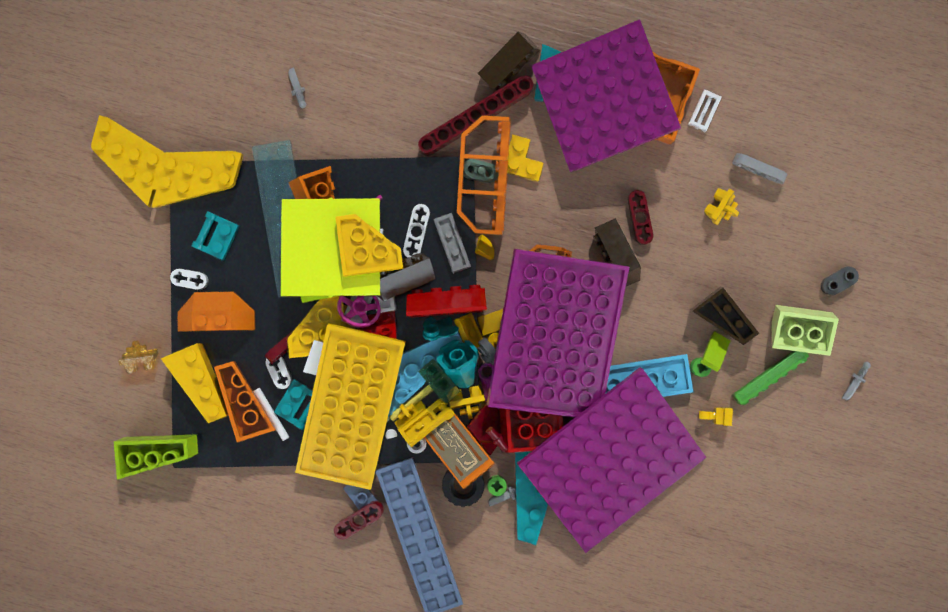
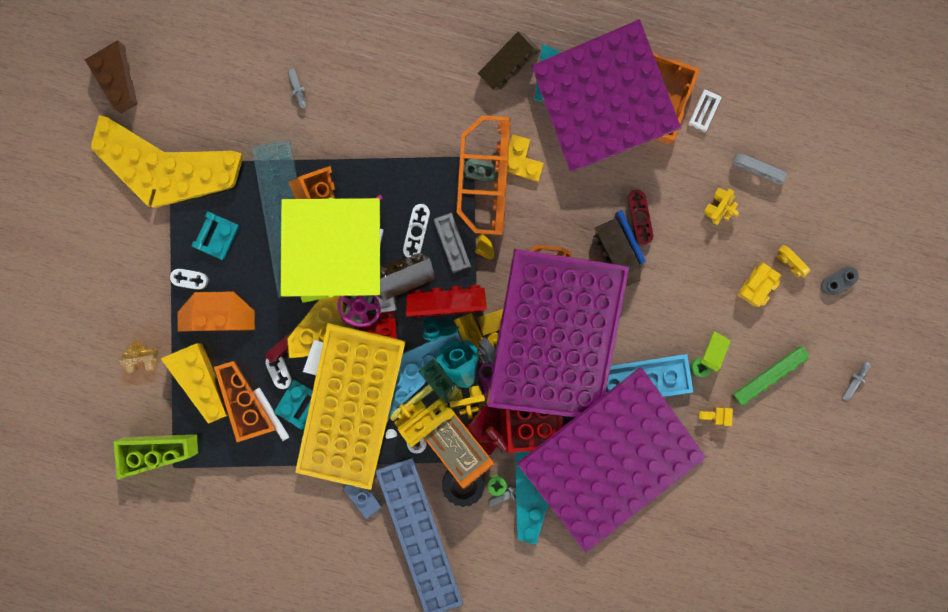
dark red beam [334,501,384,540] -> none
yellow plate [336,214,403,277] -> none
dark red beam [418,75,533,156] -> none
dark brown wedge [690,287,760,345] -> none
yellowish green slope [772,305,839,356] -> none
none -> reddish brown wedge [85,40,137,114]
none -> blue bar [615,210,646,264]
none -> yellow brick [737,262,781,307]
none -> yellow plate [777,245,810,277]

